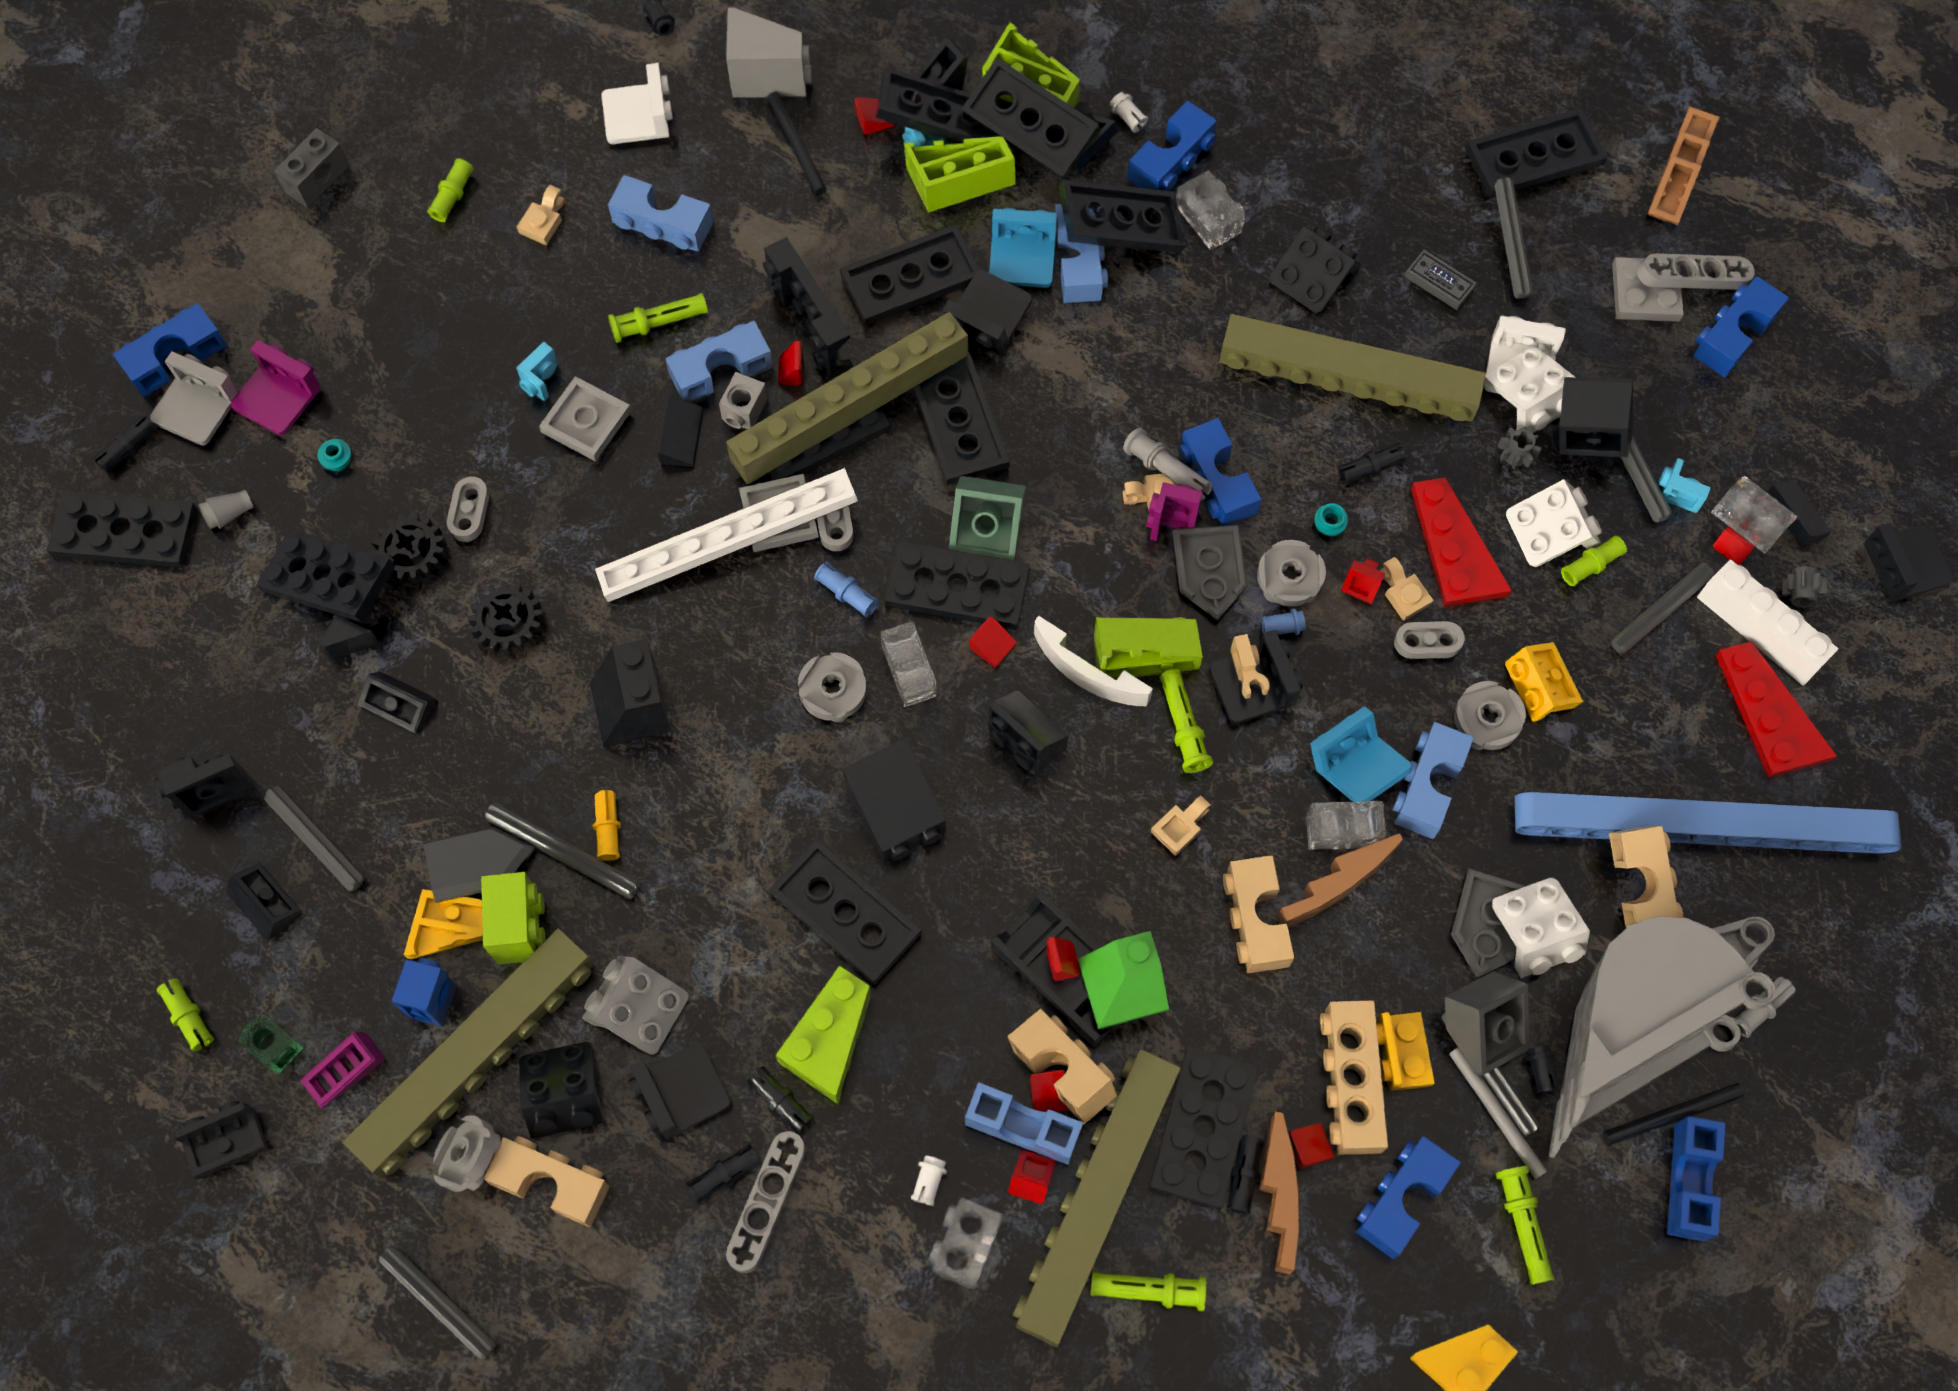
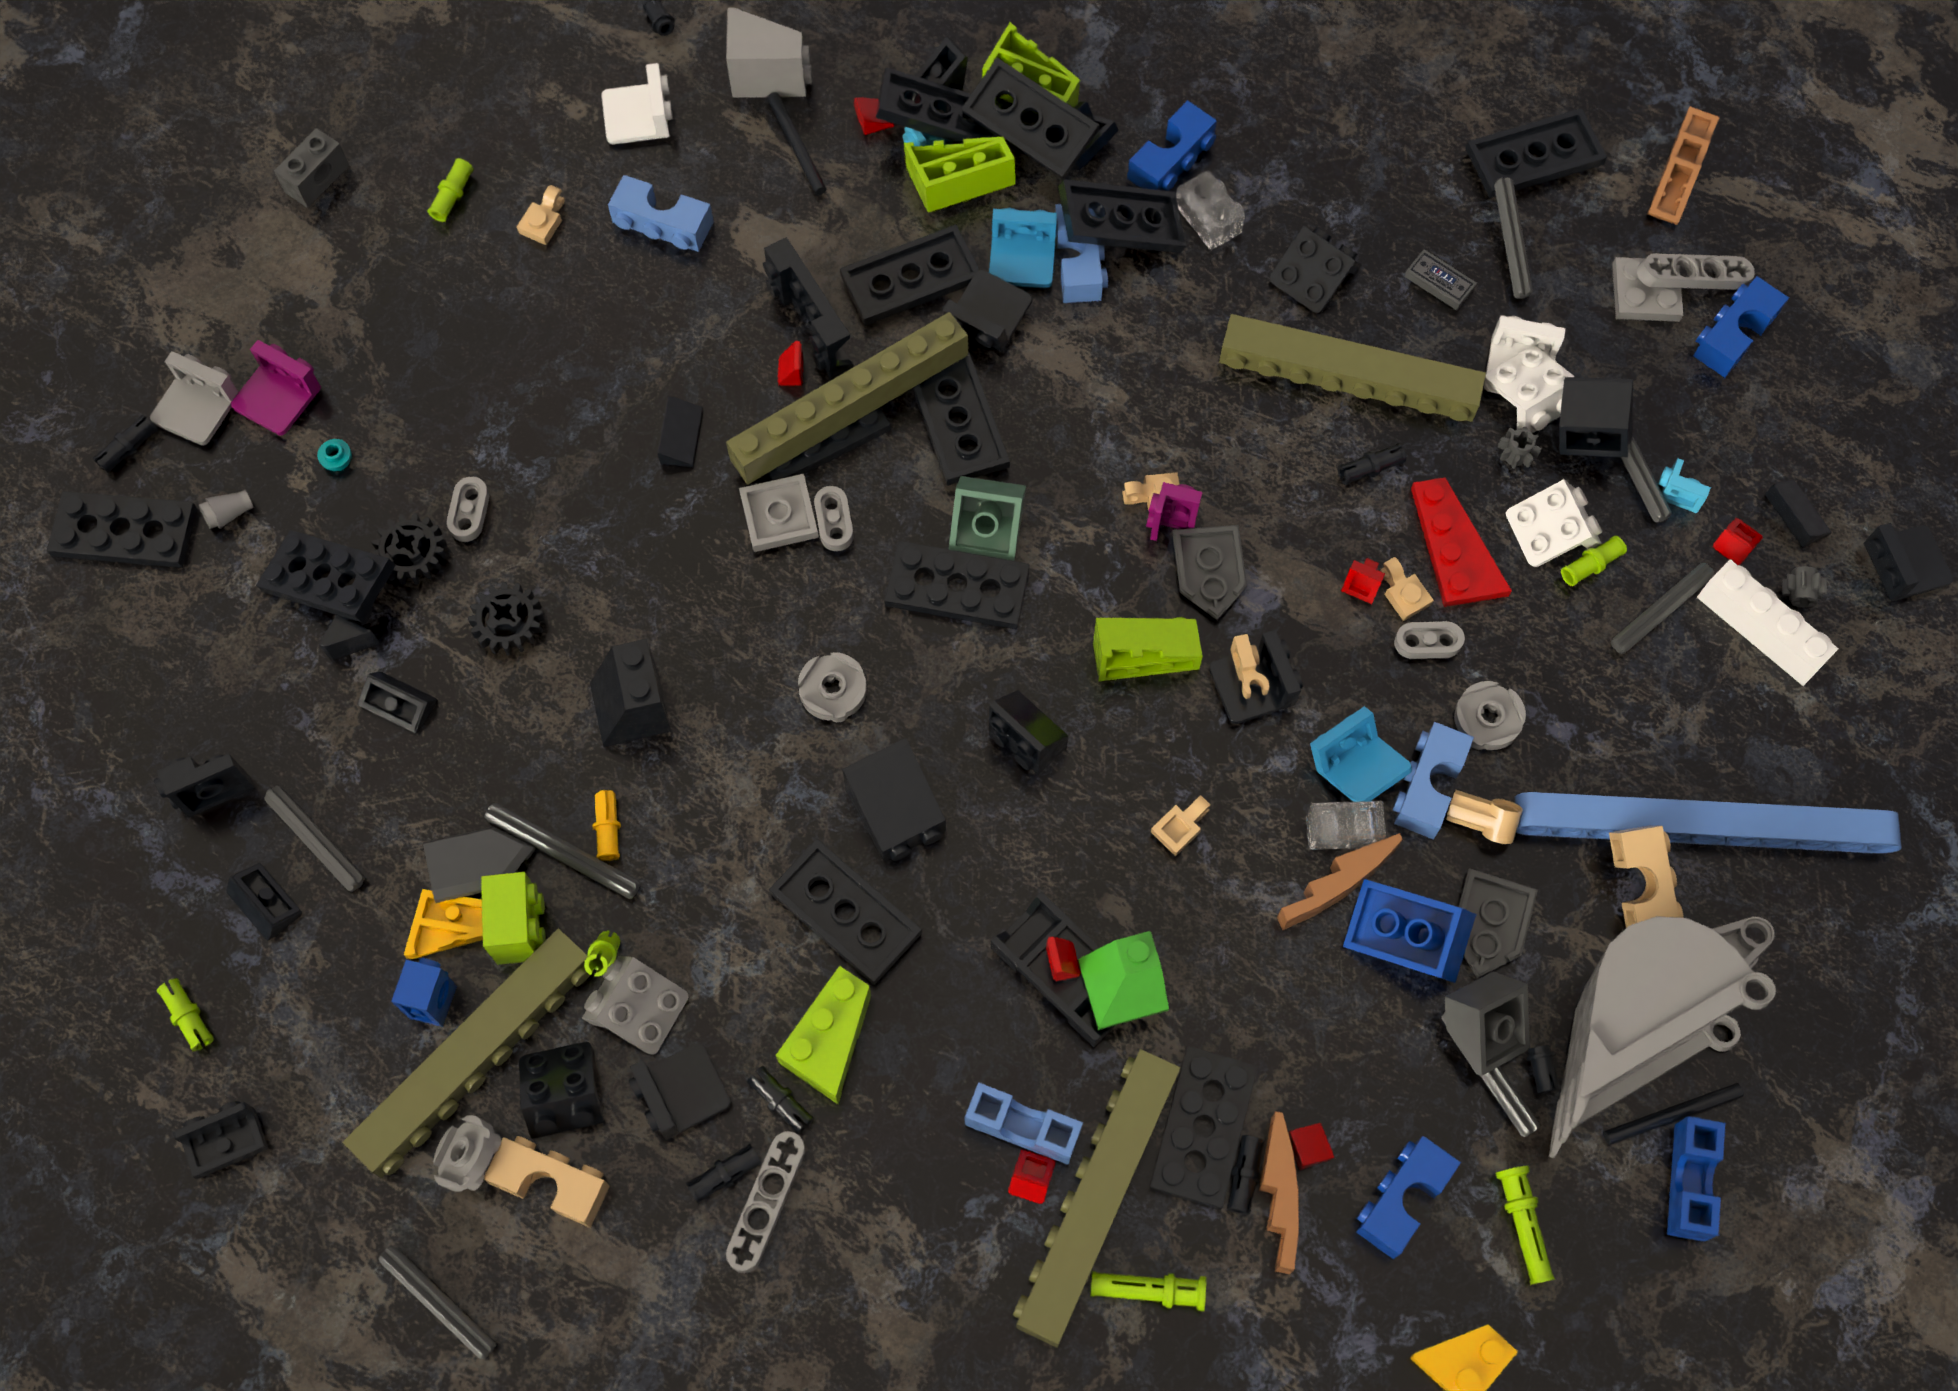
blue arch [113,303,227,397] -> none
clear green brick [236,1012,304,1075] -> none
magenta slope [300,1032,386,1108] -> none
medium azure bracket [516,342,558,401] -> none
light grey plate [539,376,631,461] -> none
white plate [595,468,858,602] -> none
lime pin [608,293,708,343] -> none
medium blue arch [665,321,773,403] -> none
light grey brick [719,372,768,429] -> none
medium blue pin [814,562,879,617] -> none
clear brick [880,621,937,707] -> none
white pin [911,1156,947,1206] -> none
clear brick [929,1198,1003,1291] -> none
red slope [969,616,1017,668] -> none
tan arch [1007,1009,1117,1124] -> none
red slope [1029,1070,1070,1113] -> none
white slope [1034,616,1153,706] -> none
white pin [1110,92,1148,132] -> none
light grey pin [1123,428,1213,500] -> none
lime pin [1159,669,1213,773] -> none
blue arch [1178,418,1262,526] -> none
tan arch [1223,855,1294,974] -> none
light grey plate [1257,540,1326,607] -> none
medium blue pin [1261,608,1306,635] -> none
teal plate [1314,503,1348,536] -> none
tan brick [1320,1001,1388,1155] -> none
yellow bracket [1376,1012,1435,1091] -> none
light grey bar [1449,1047,1547,1179] -> none
white bracket [1492,878,1590,978] -> none
yellow bracket [1505,642,1583,722] -> none
clear brick [1711,476,1798,554] -> none
red wing [1716,641,1837,778] -> none
light grey axle [1734,977,1796,1038] -> none
none -> lime pin [584,930,620,977]
none -> blue slope [1343,879,1476,983]
none -> tan piece [1446,790,1523,844]

